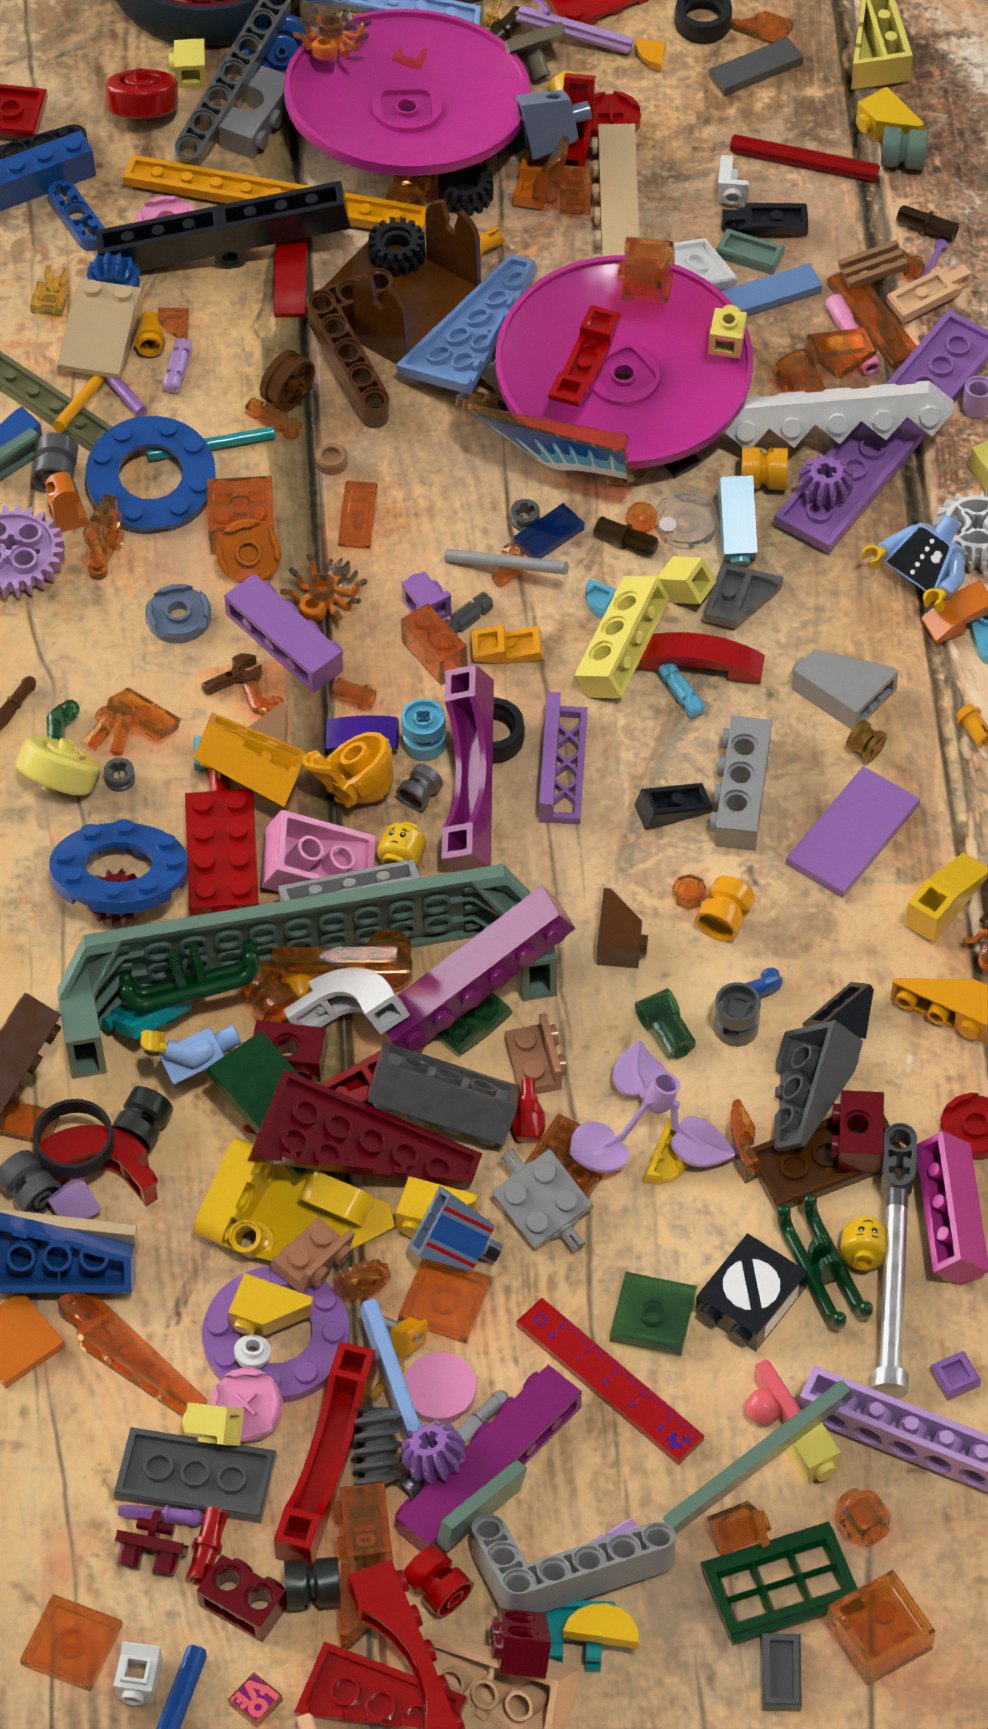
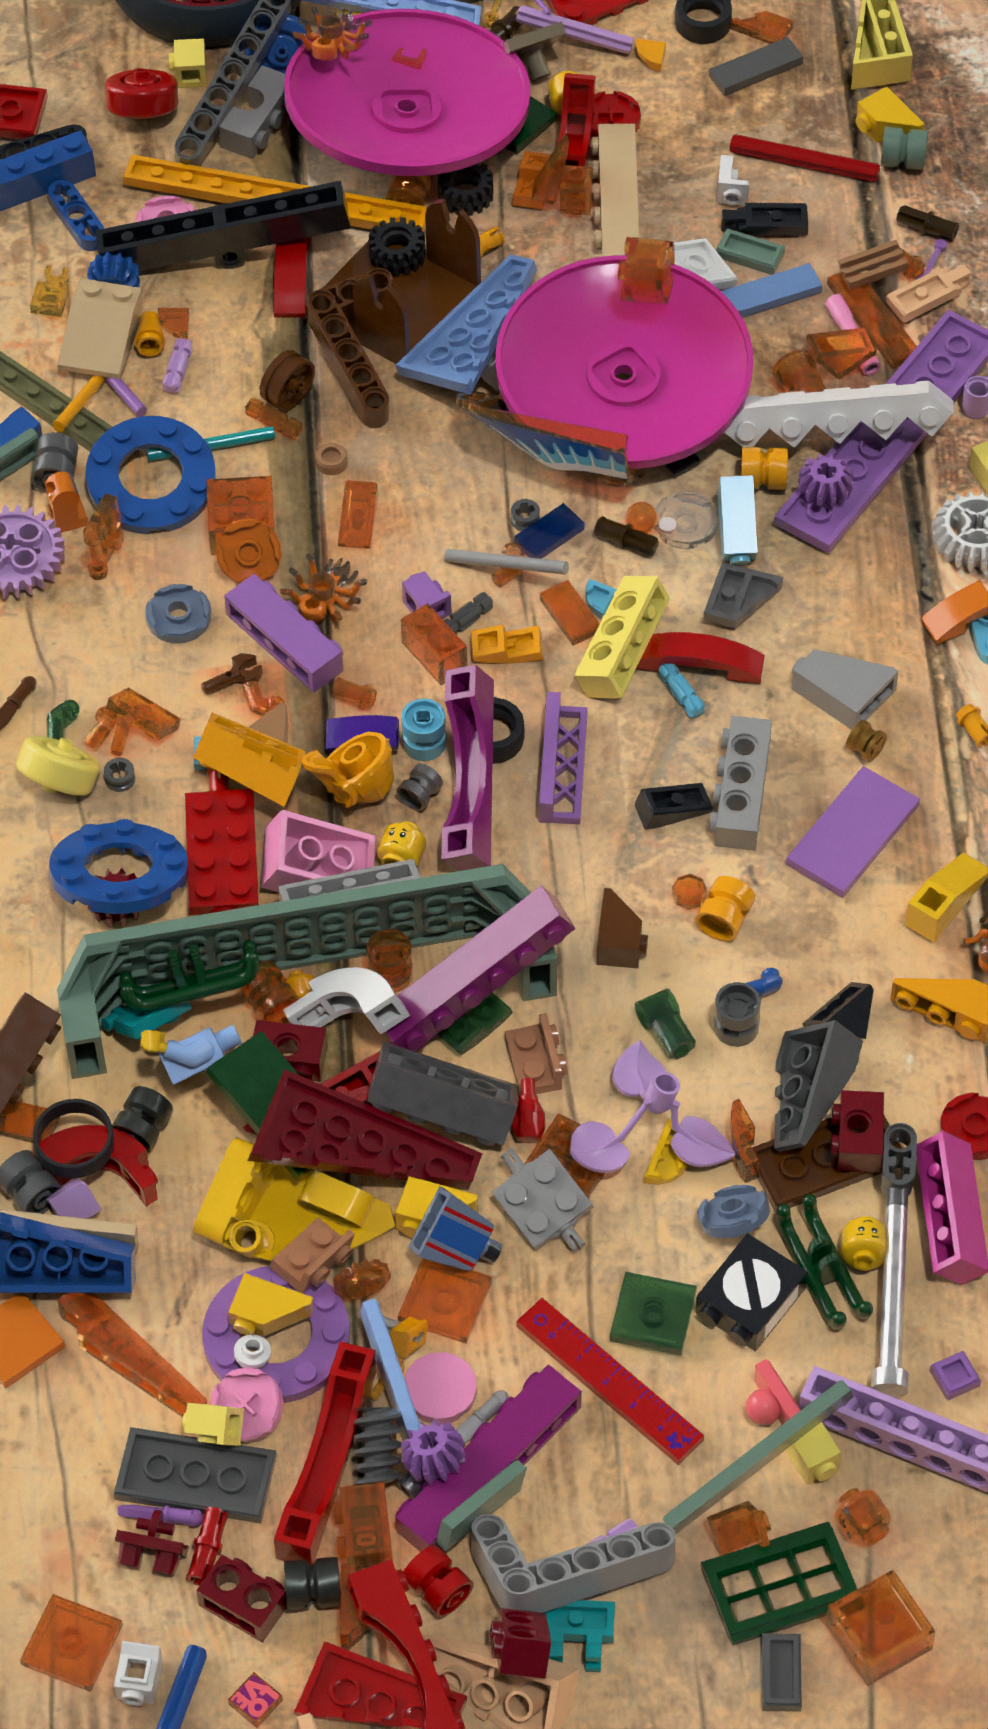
clear orange tile [271,947,413,973] -> none
sand blue torso [515,90,592,160] -> none
red slope [548,305,621,407] -> none
yellow tile [563,1603,639,1650] -> none
light yellow brick [658,556,717,604] -> none
light yellow brick [708,305,747,359] -> none
torso [861,514,965,613] -> none
none -> clear orange tile [540,580,600,646]
none -> sand blue tile [697,1185,770,1238]

